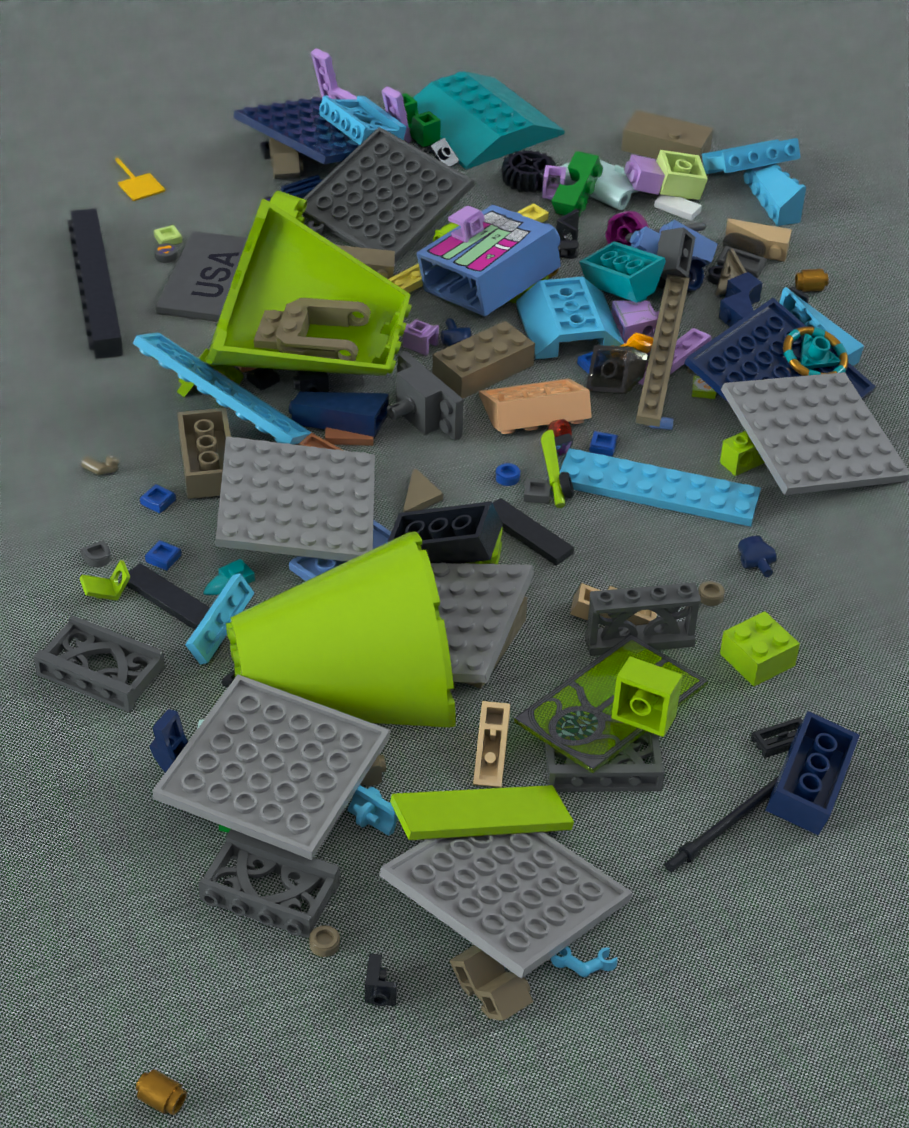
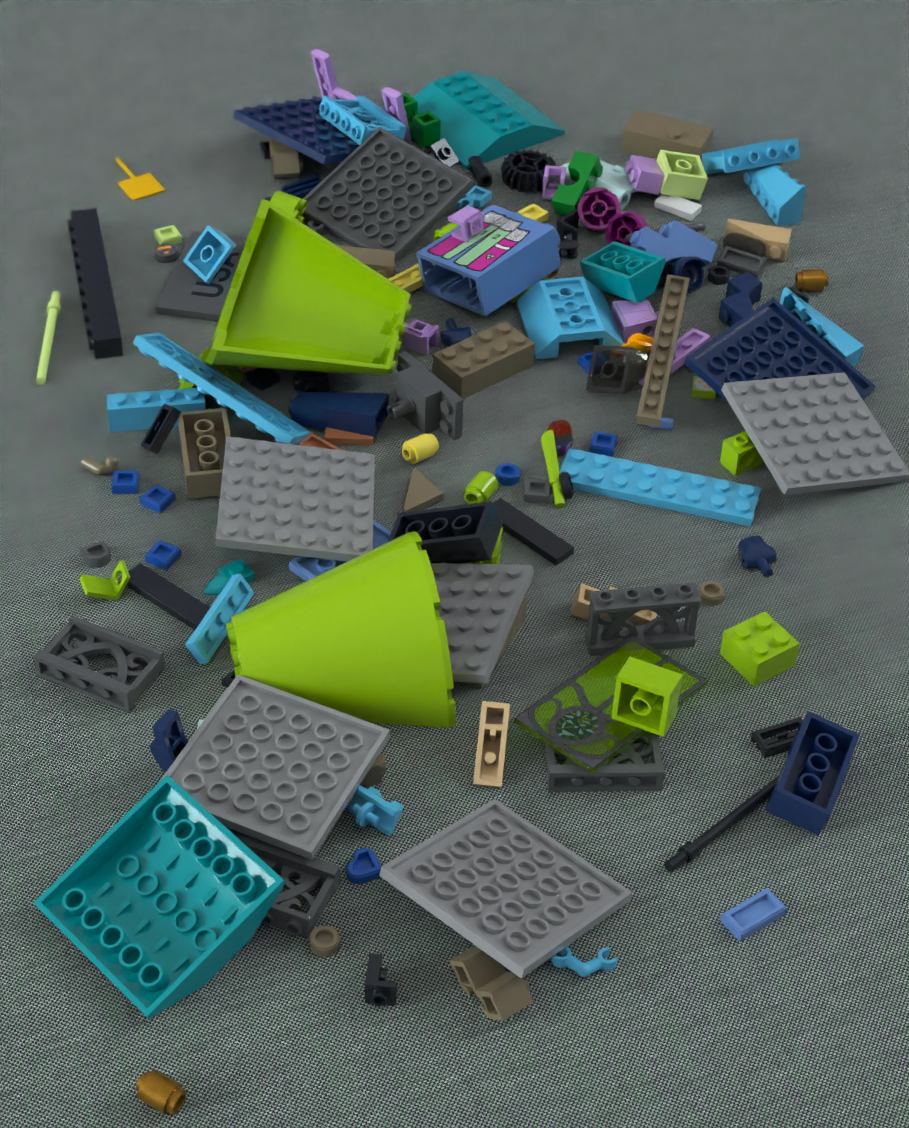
dark tan plate [253,298,371,361] -> none
lime tile [390,785,574,840] -> none
light nougat slope [479,378,592,434] -> none
dark grey brick [657,227,696,280] -> none
dark tan tile [715,248,747,296] -> none
teal piece [783,327,848,376] -> none
none -> teal slope [33,775,286,1019]
none -> yellowish green bar [36,291,61,385]
none -> medium azure wedge [106,388,206,432]
none -> blue tile [112,471,140,494]
none -> black tile [141,404,181,455]
none -> medium azure slope [183,225,236,284]
none -> blue tile [346,848,382,884]
none -> light yellow brick [402,433,439,464]
none -> medium azure plate [456,185,492,210]
none -> lime brick [464,471,498,504]
none -> black bar [468,156,492,187]
none -> magenta cylinder [578,188,620,232]
none -> medium blue tile [720,888,787,941]

